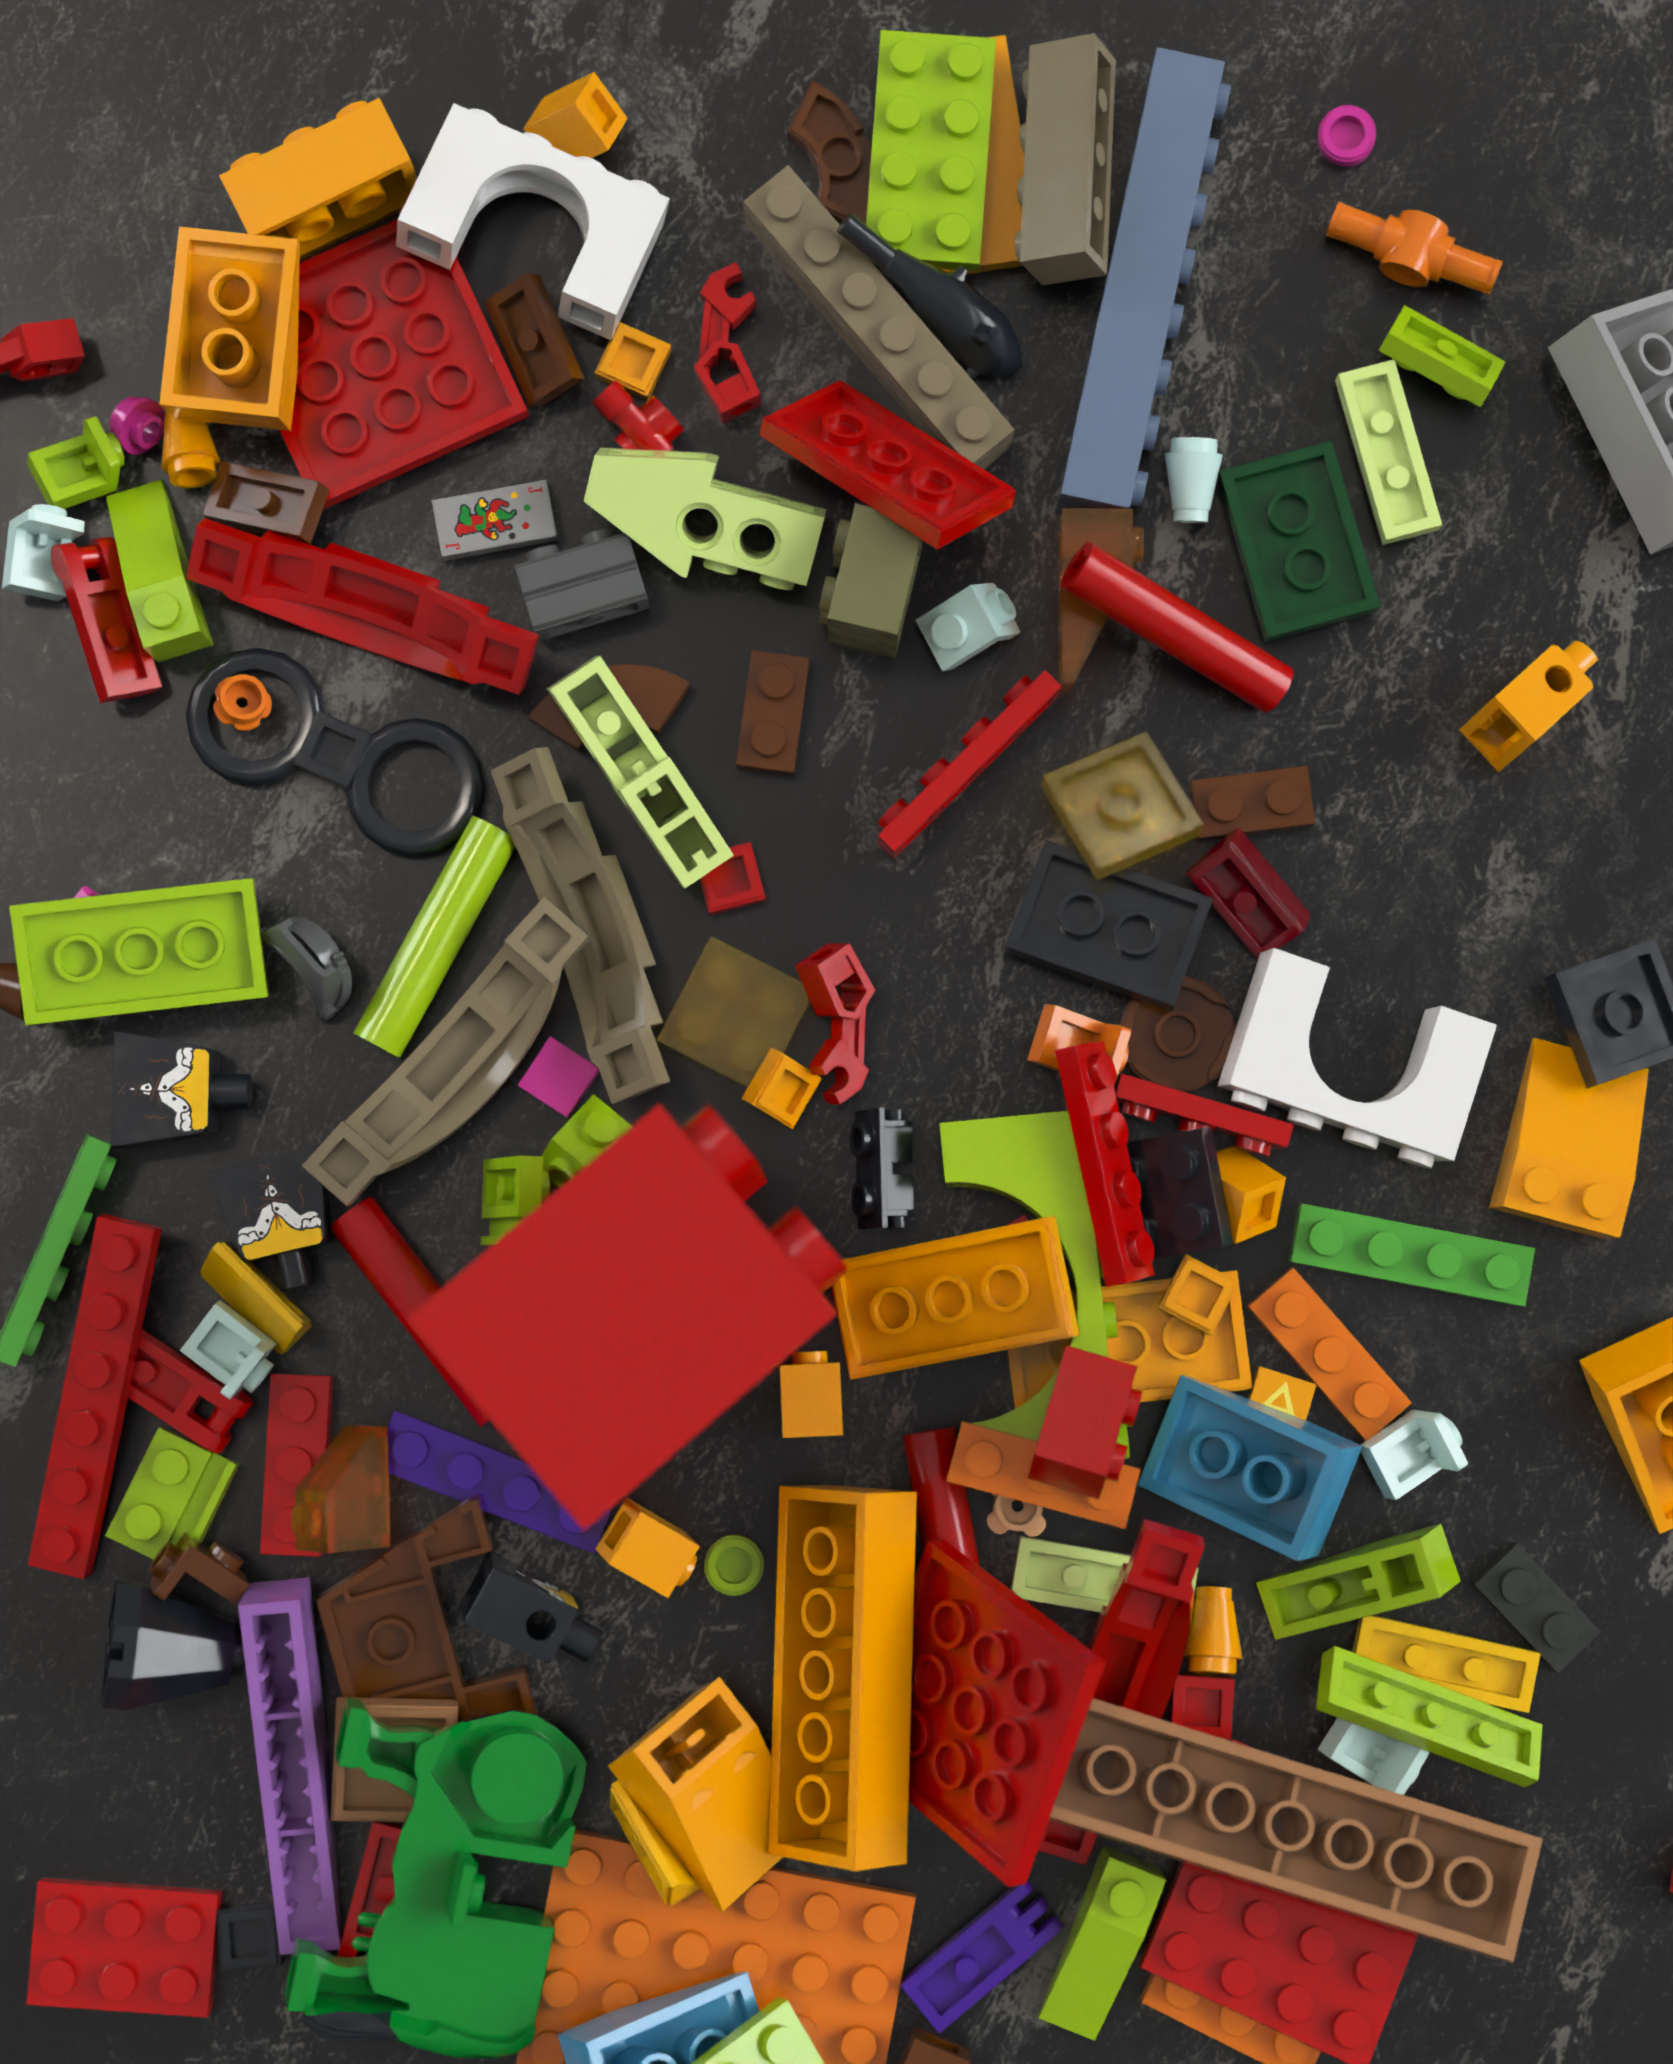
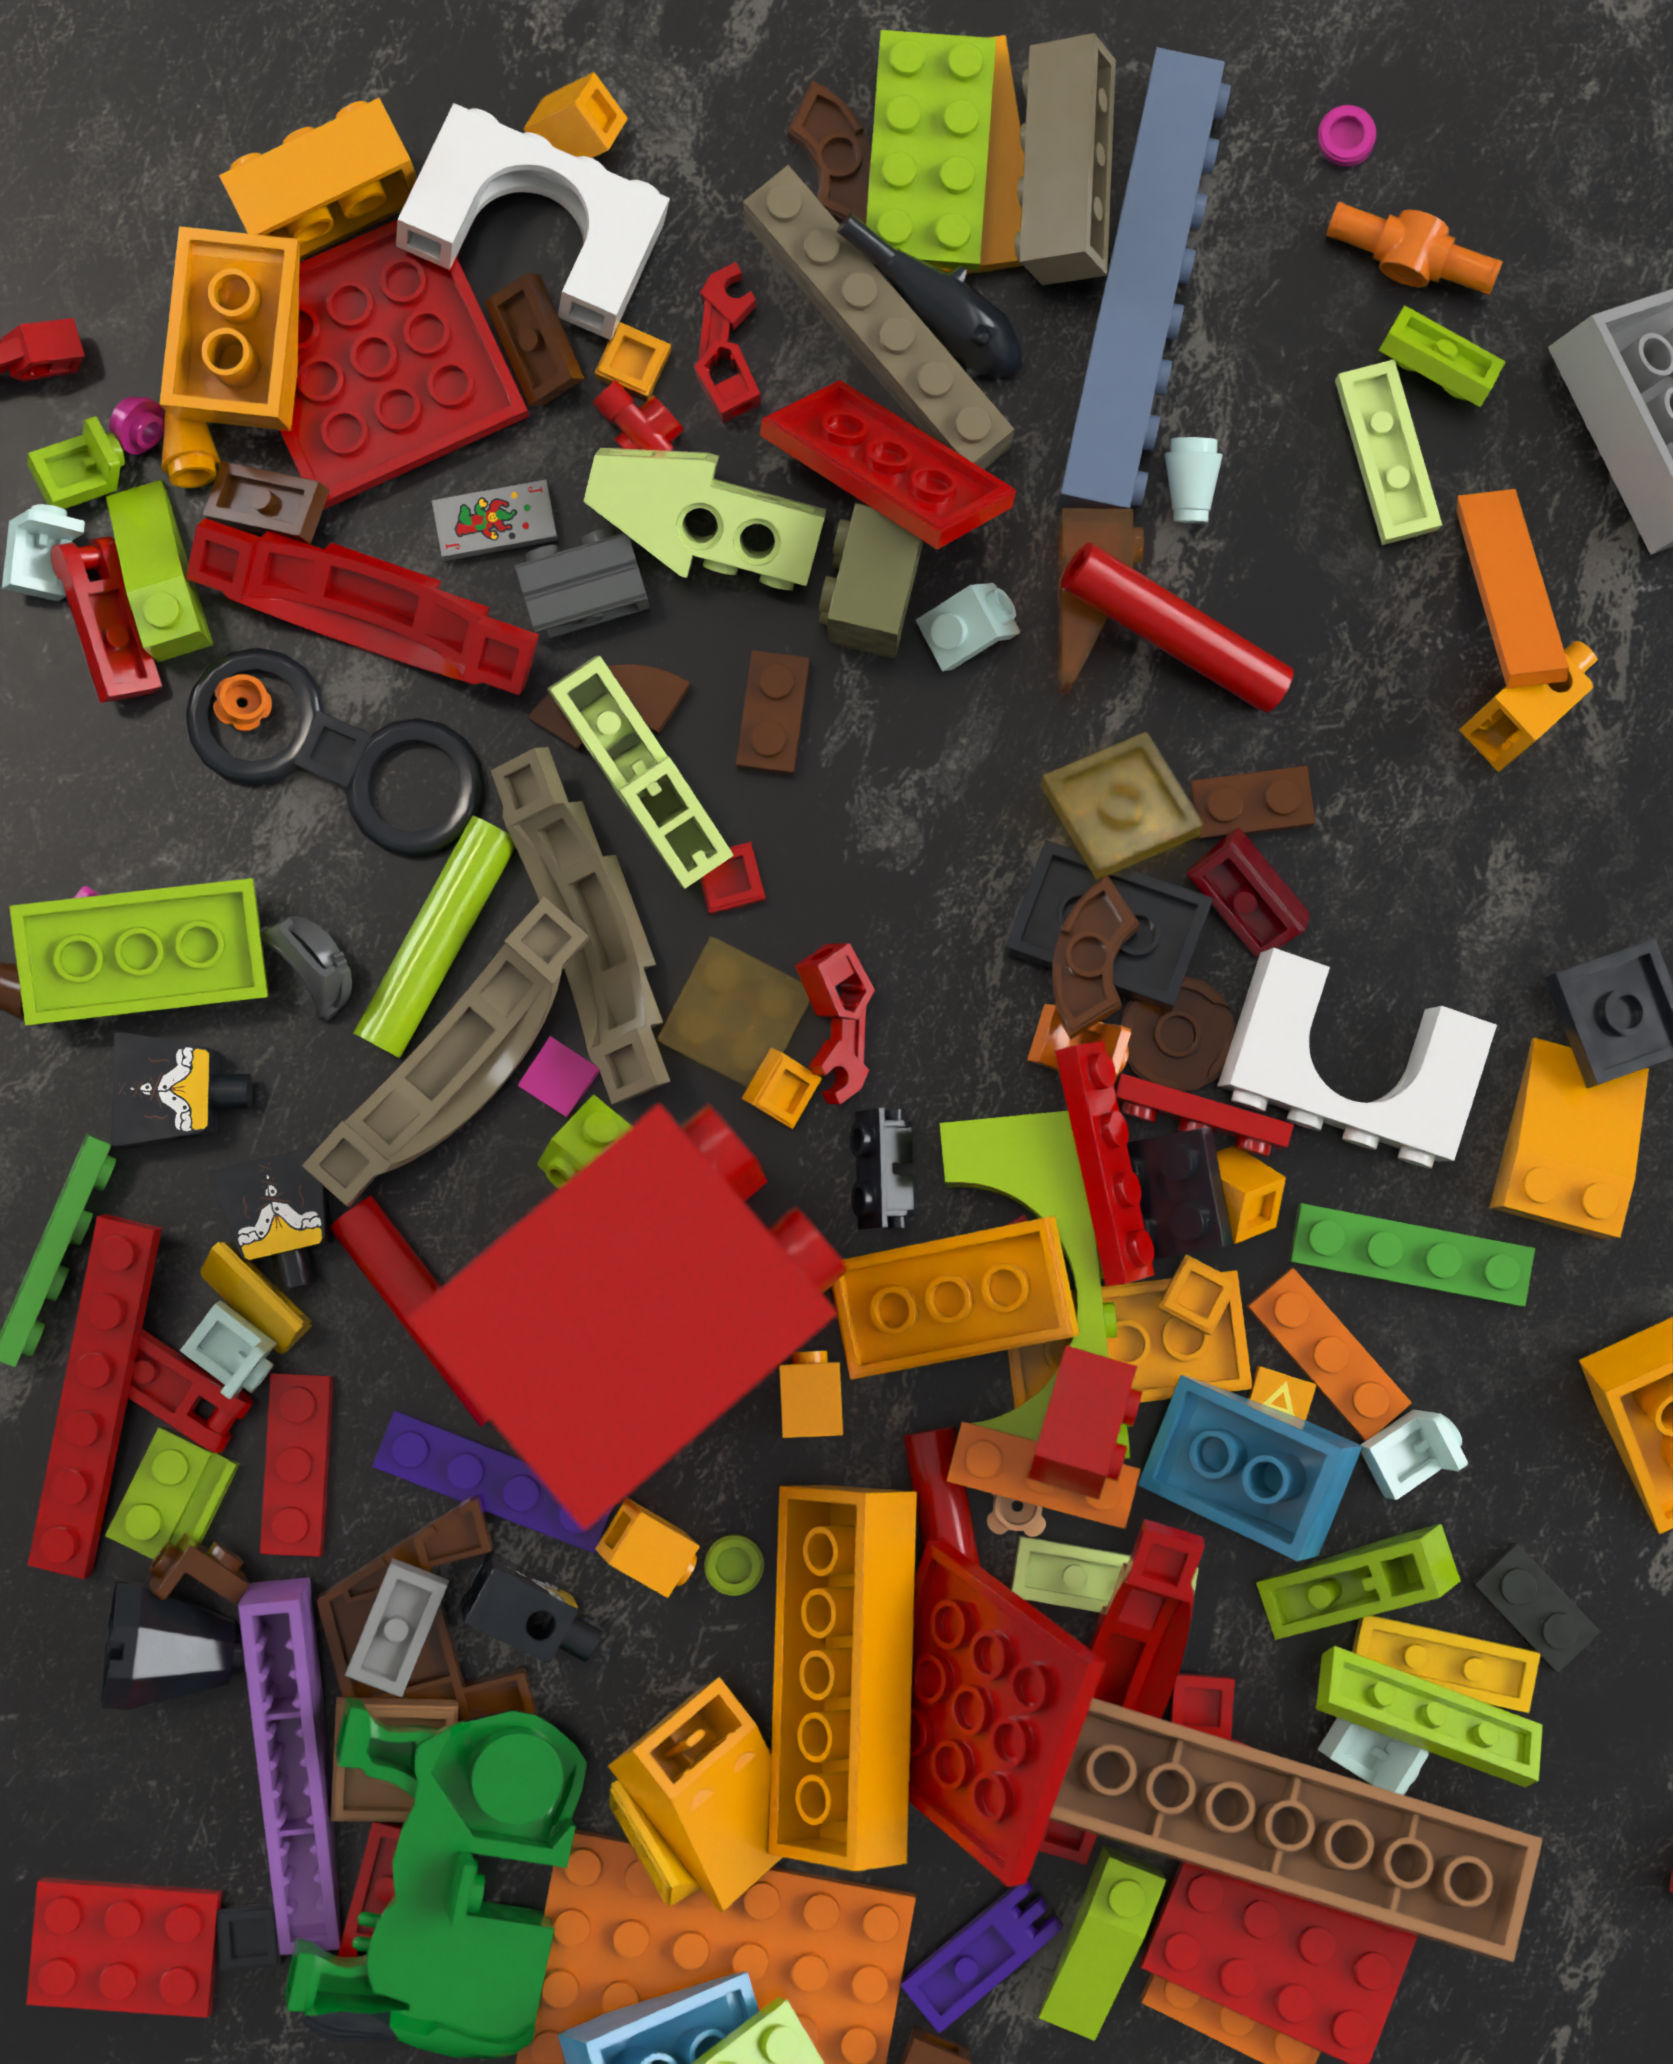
clear orange slope [291,1424,390,1553] -> none
lime plate [481,1156,550,1246] -> none
red plate [877,670,1062,860] -> none
light orange cone [1183,1586,1243,1675] -> none
dark green plate [1217,441,1381,642] -> none
none -> light grey plate [345,1558,449,1698]
none -> reddish brown tile [1052,876,1140,1040]
none -> orange tile [1456,489,1569,688]

